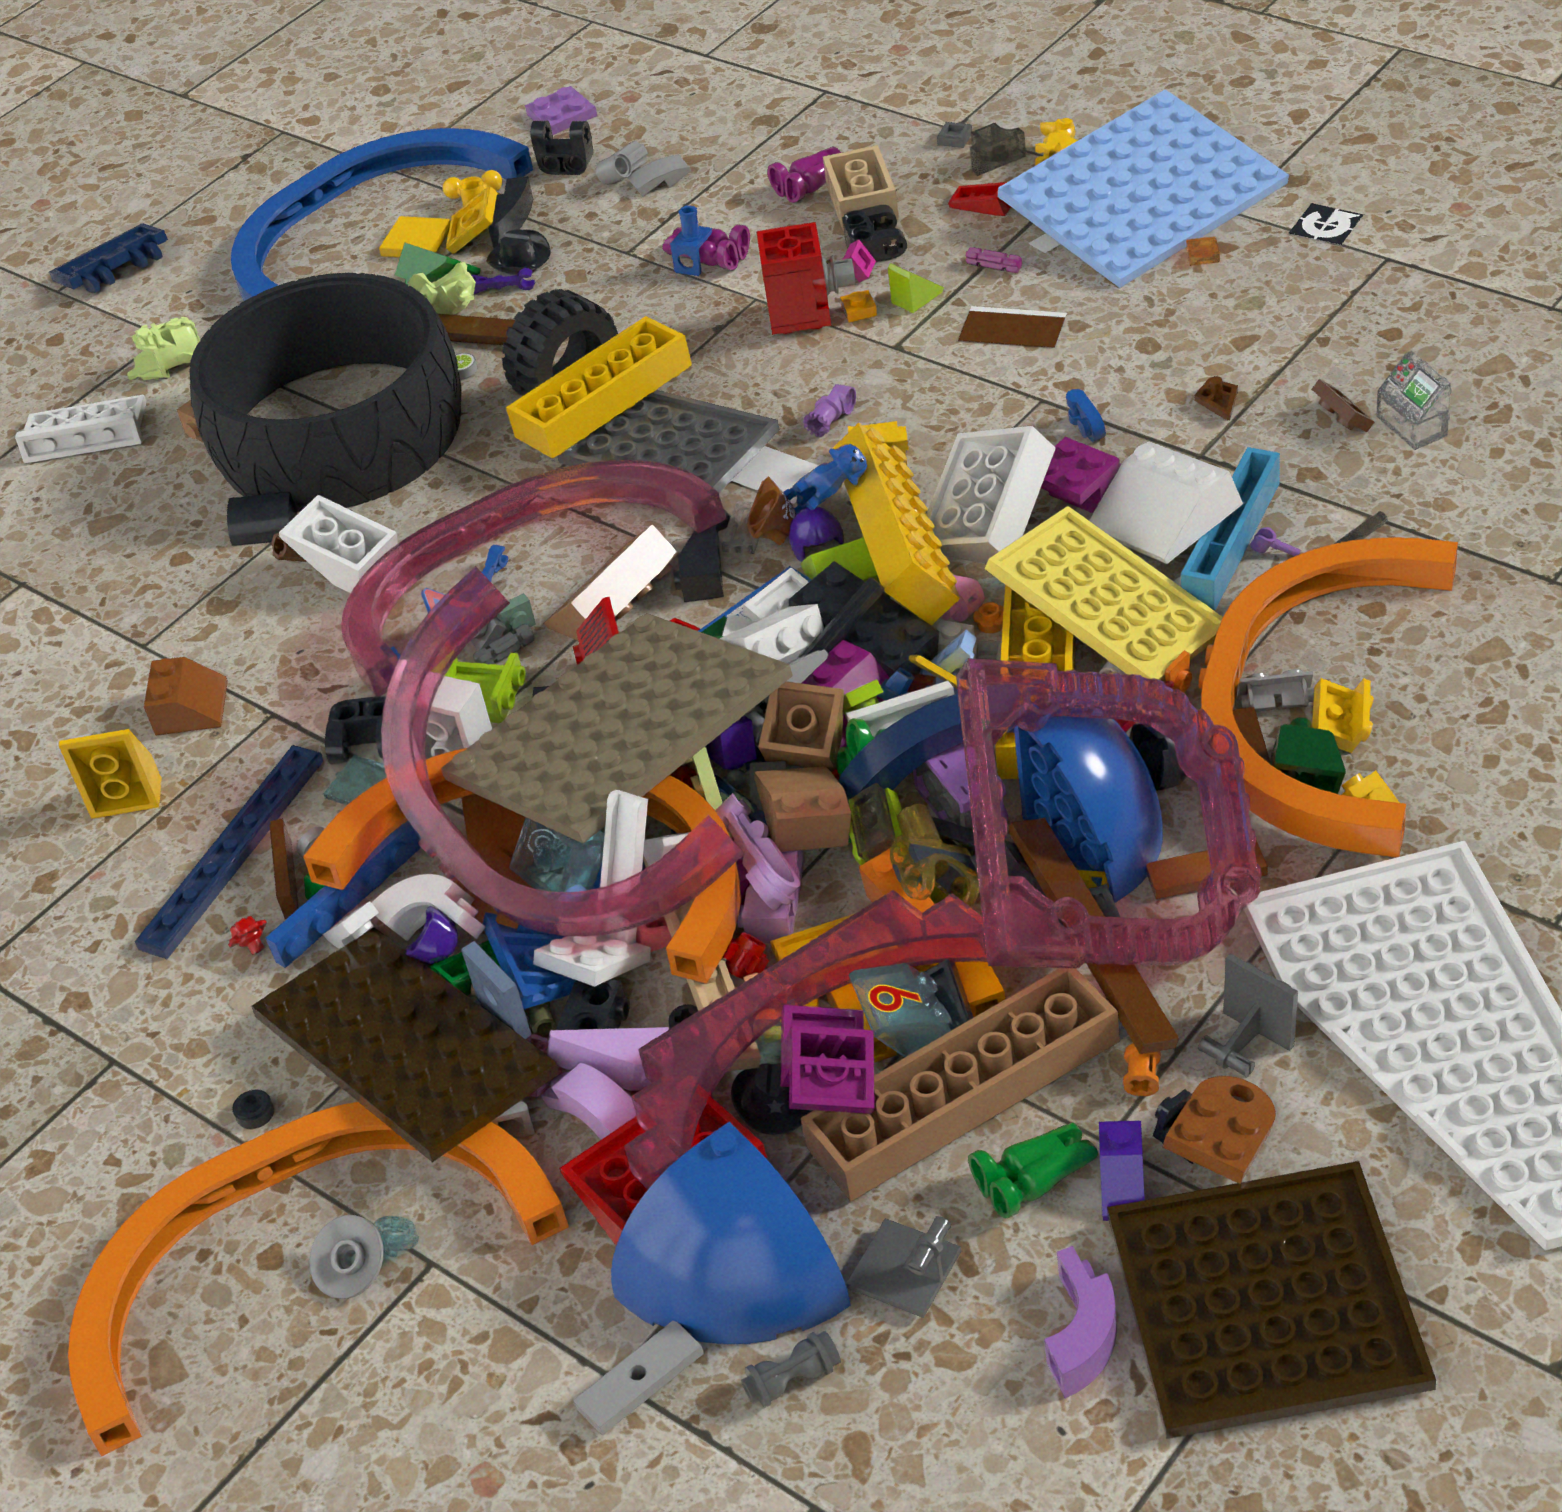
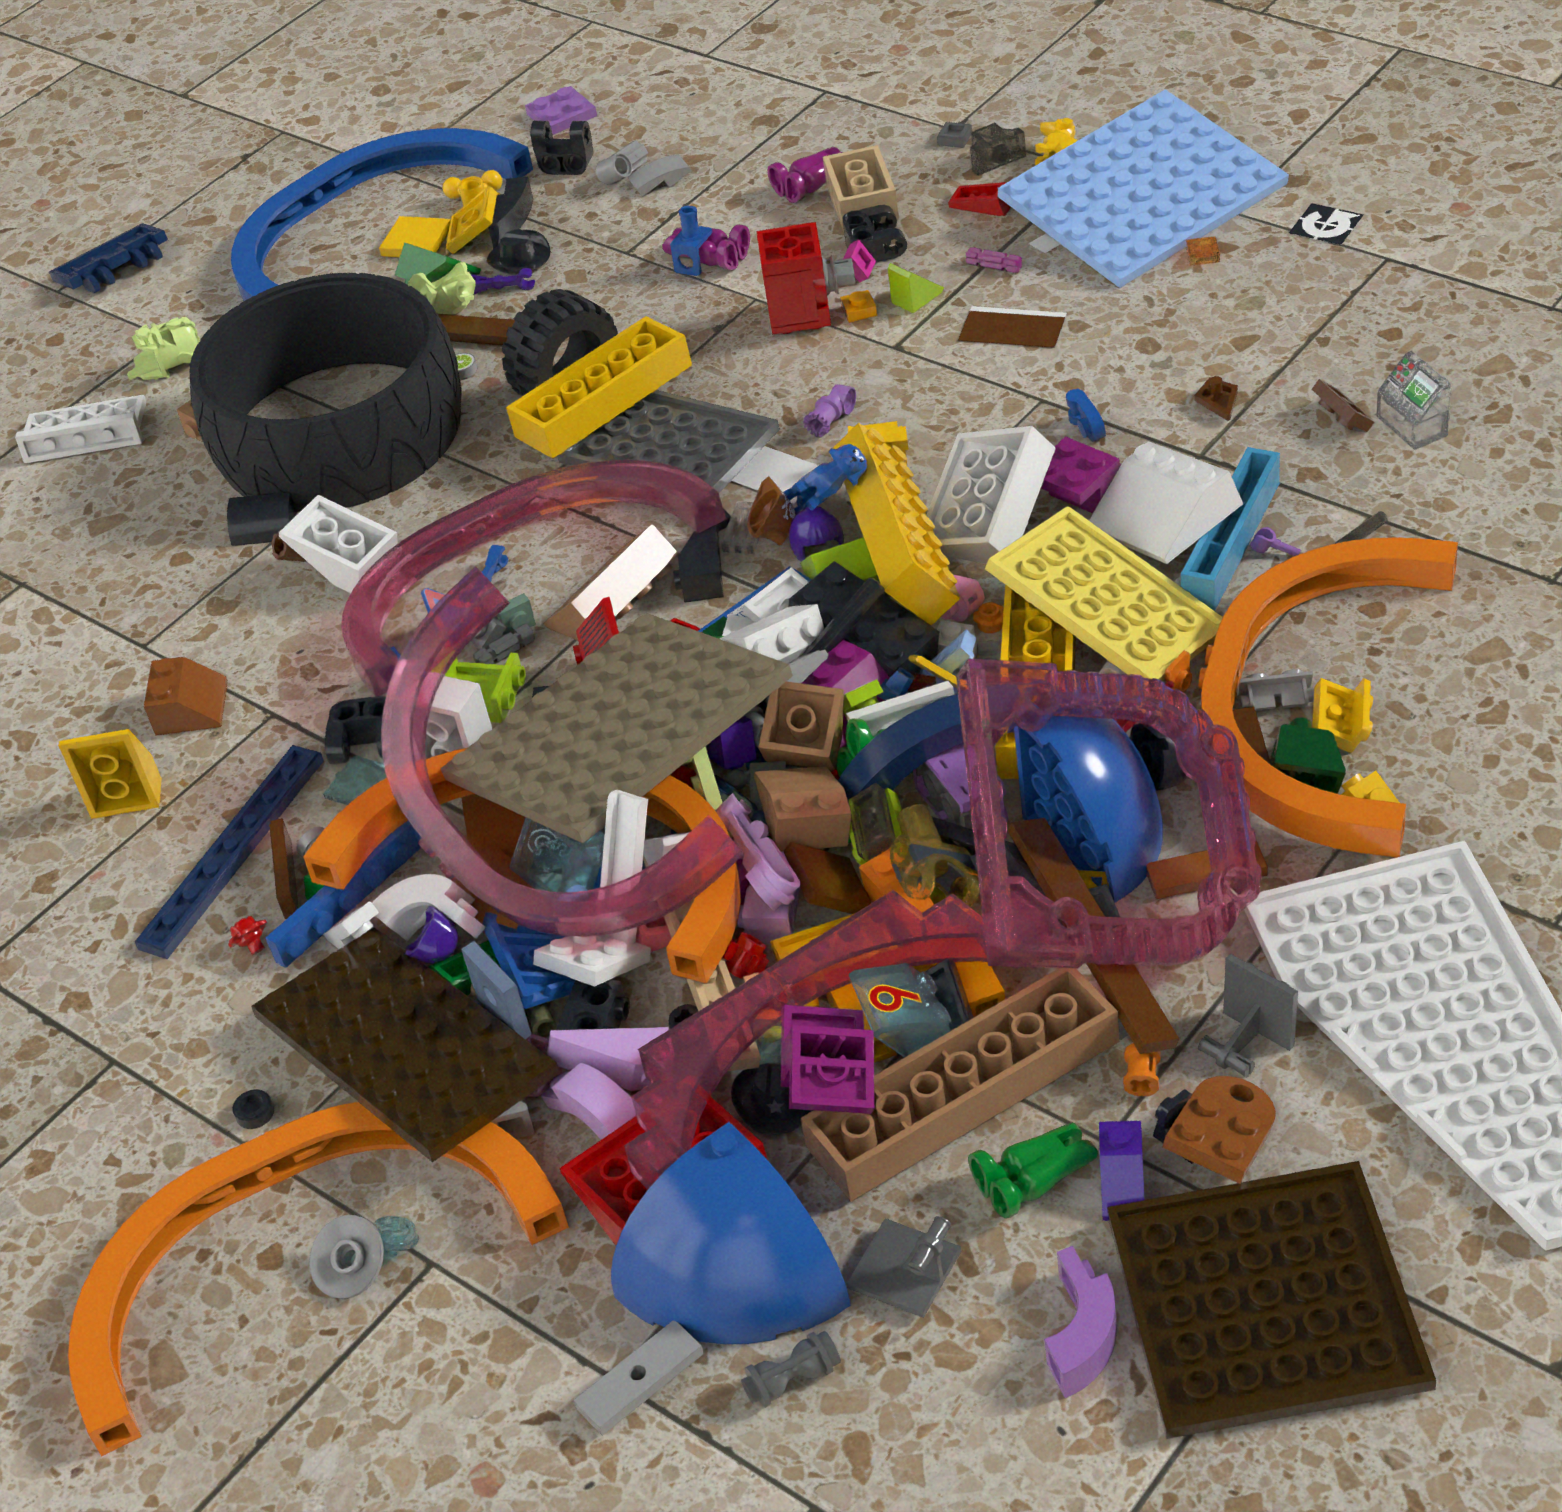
none -> reddish brown tile [784,842,873,914]

